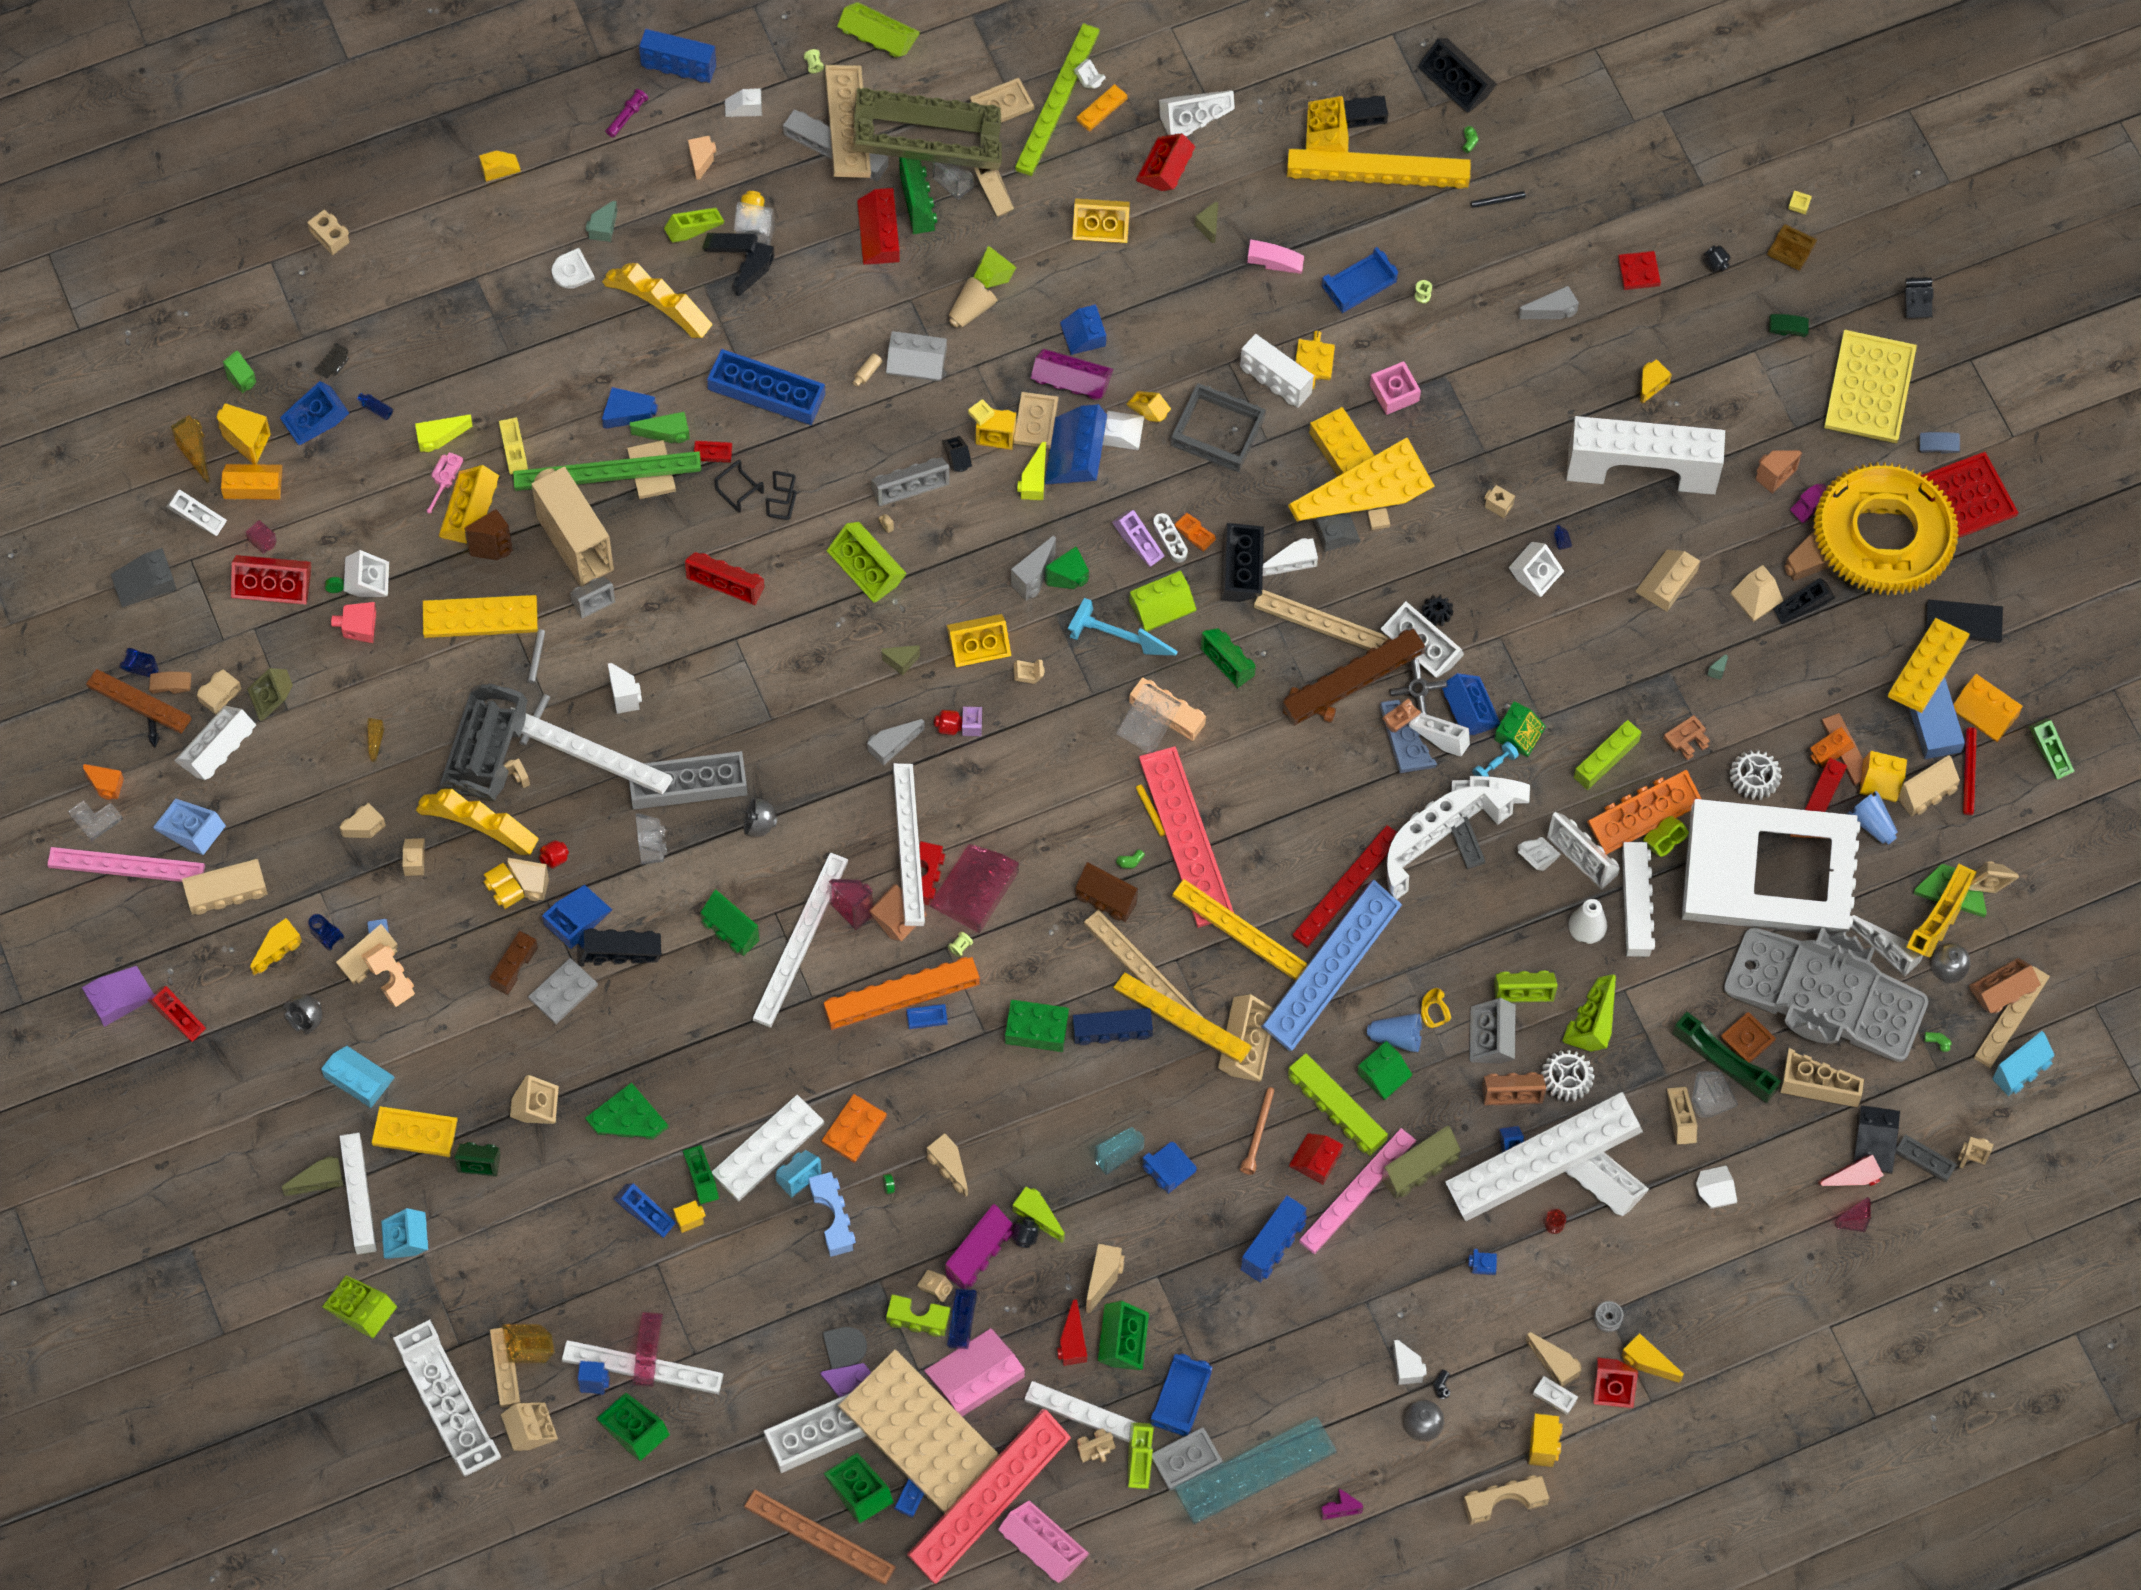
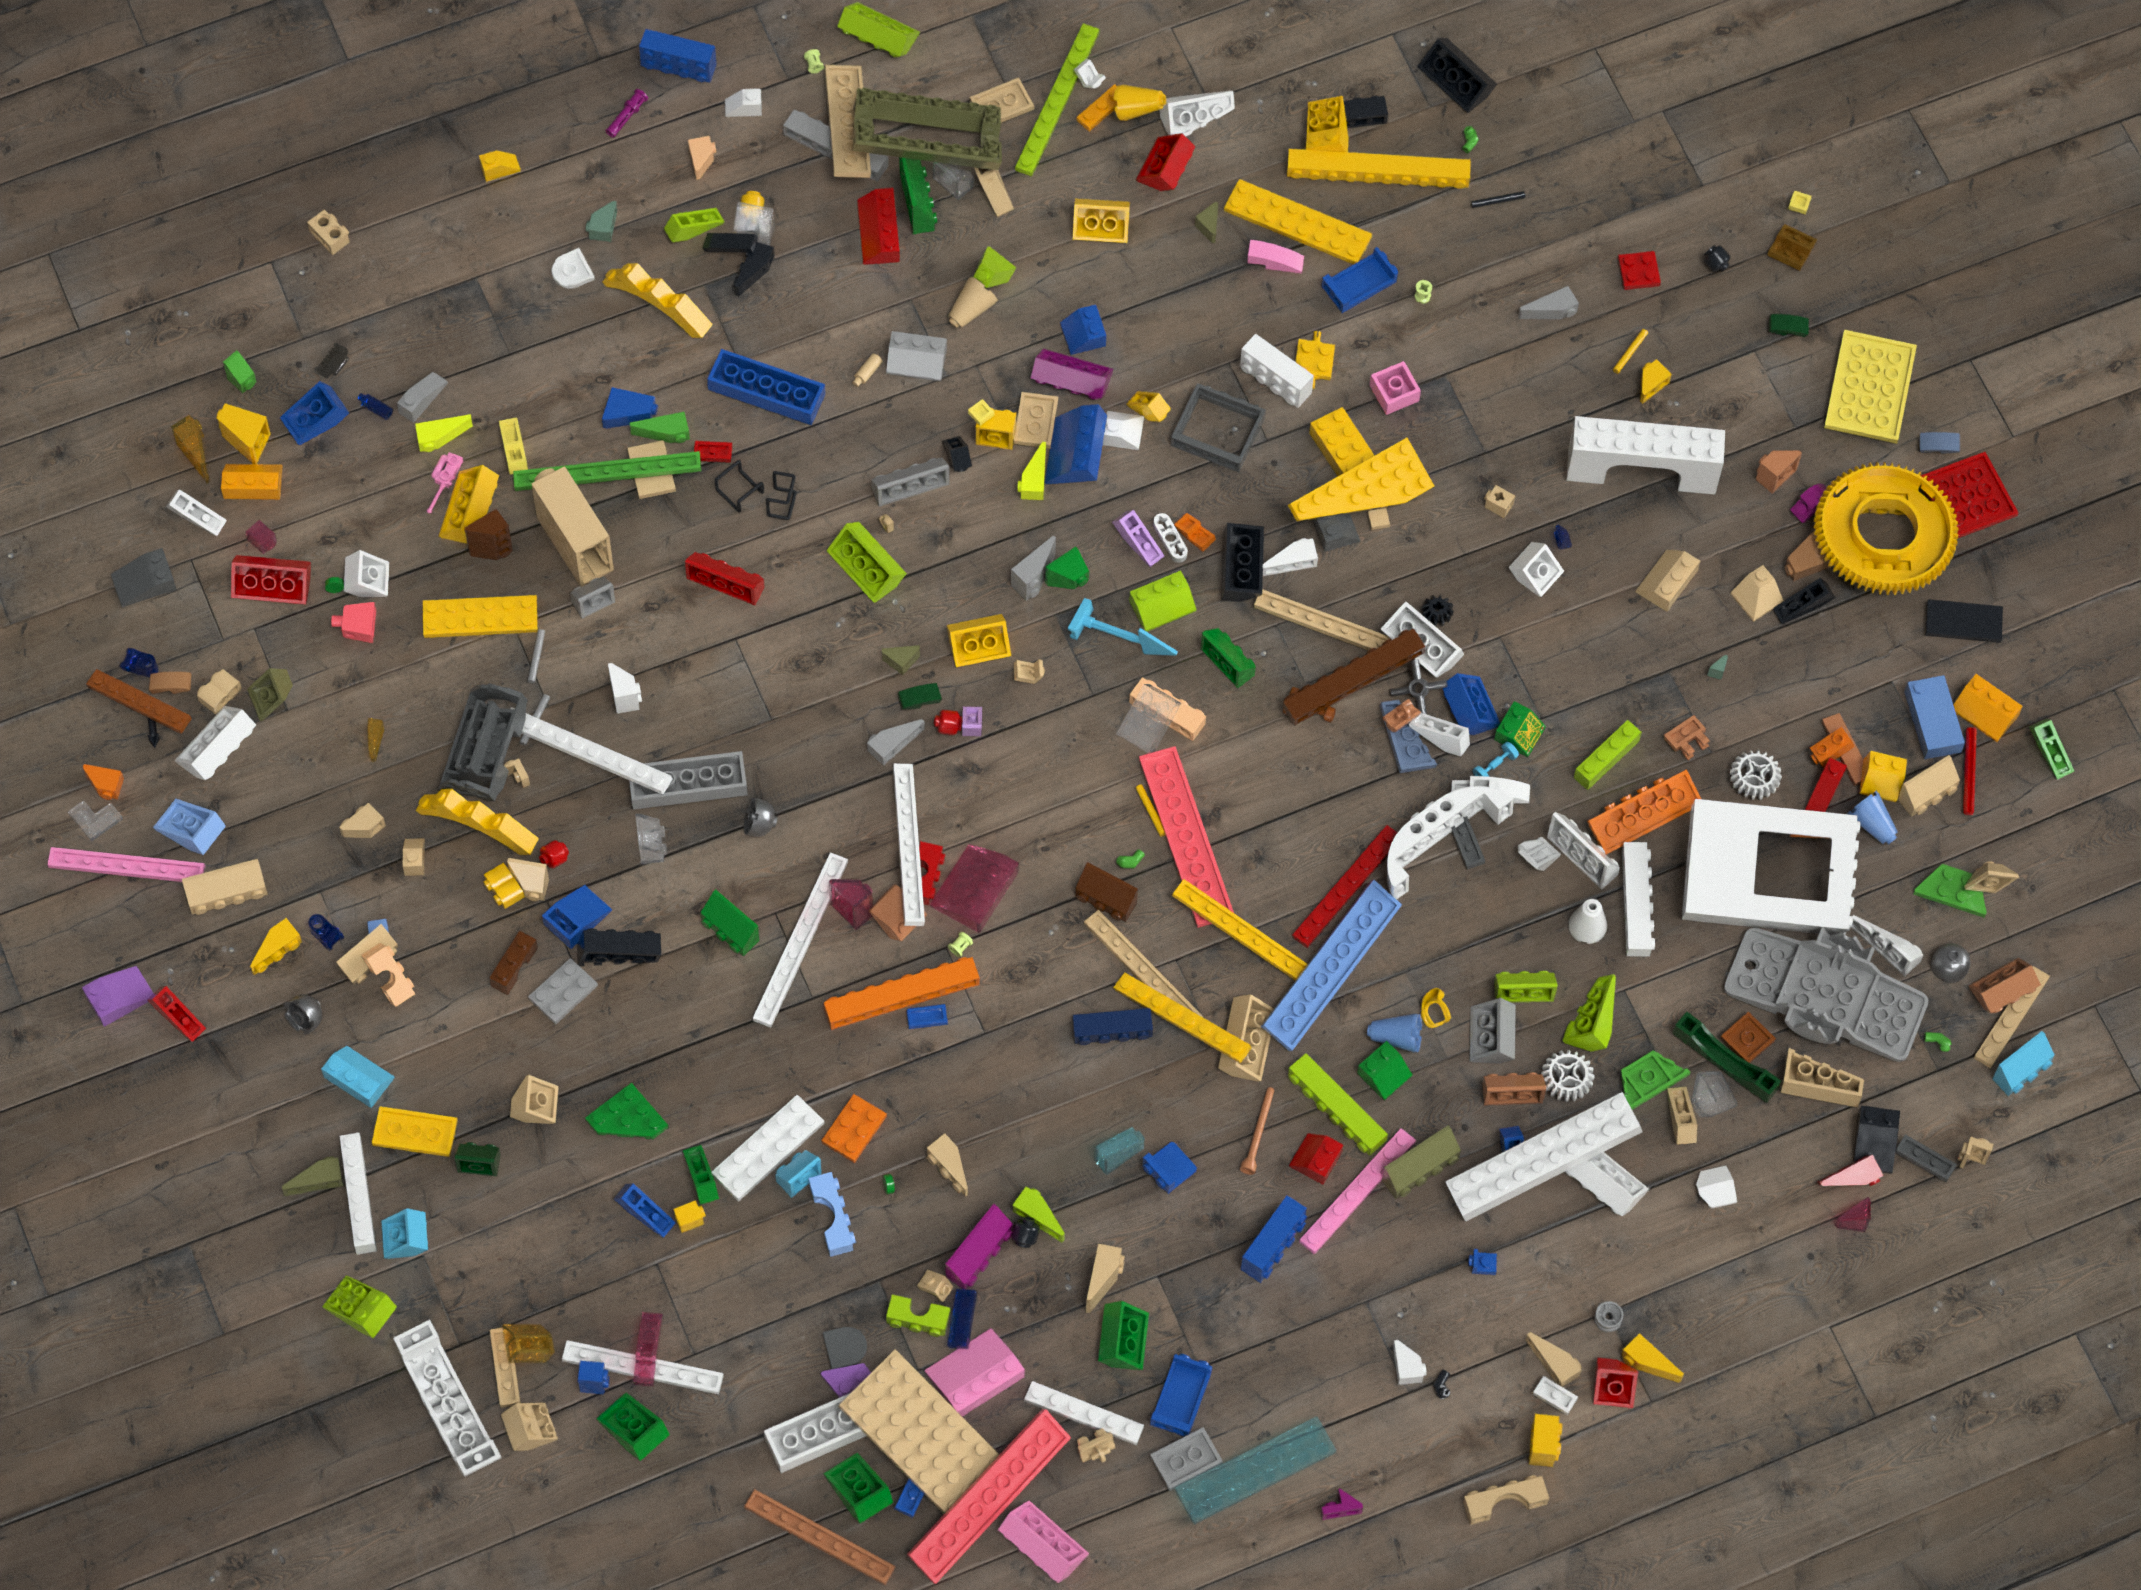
green brick [1005,999,1069,1052] -> none
red slope [1057,1299,1087,1366] -> none
lime slope [1128,1422,1154,1489] -> none
flat silver cylinder [1404,1400,1444,1442] -> none
clear red wheel [1545,1209,1566,1234] -> none
lime brick [1643,816,1689,857] -> none
yellow plate [1888,618,1970,713] -> none
black piece [1904,277,1934,318] -> none
yellow arch [1907,863,1977,958] -> none
none -> light grey slope [397,372,448,423]
none -> dark green slope [898,683,942,710]
none -> yellow cone [1114,85,1166,121]
none -> yellow plate [1224,179,1372,265]
none -> yellow bar [1613,329,1648,374]
none -> bright green wing [1620,1050,1691,1110]

